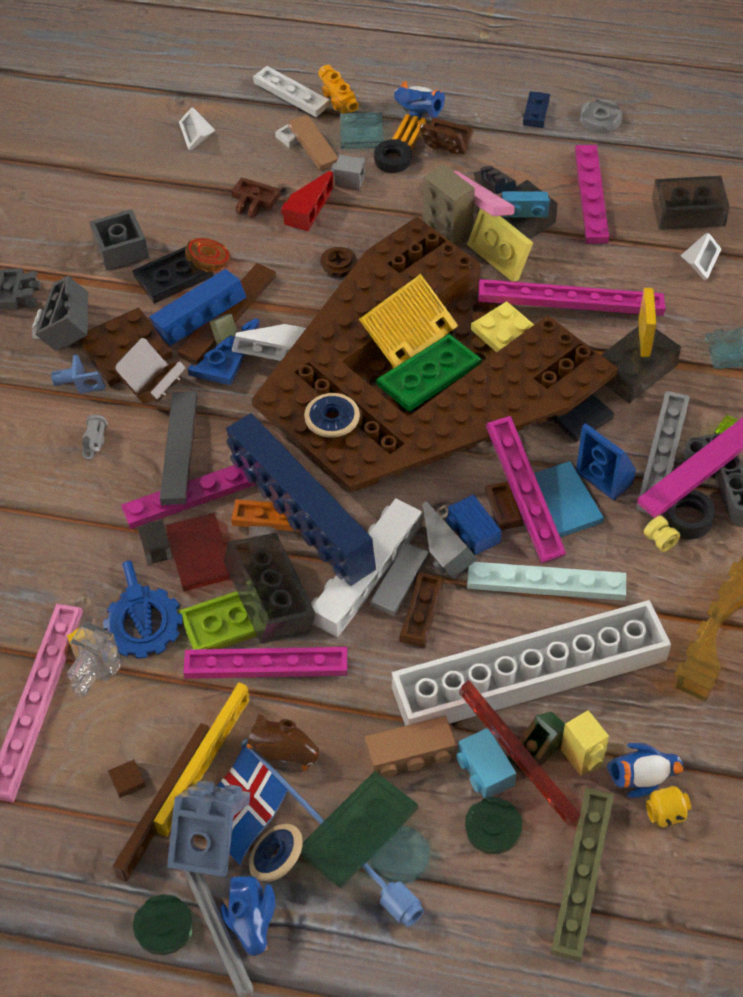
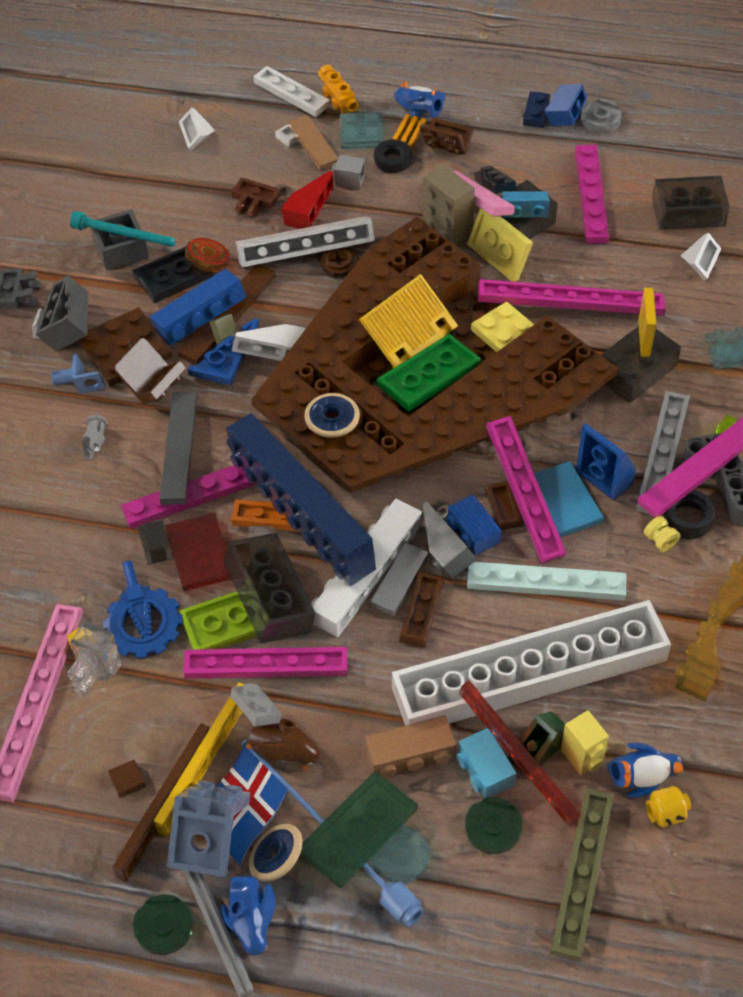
black tile [551,394,614,442] -> none
none -> teal piece [70,211,176,247]
none -> light grey plate [230,683,282,726]
none -> white brick [235,216,375,267]
none -> blue brick [545,84,587,127]

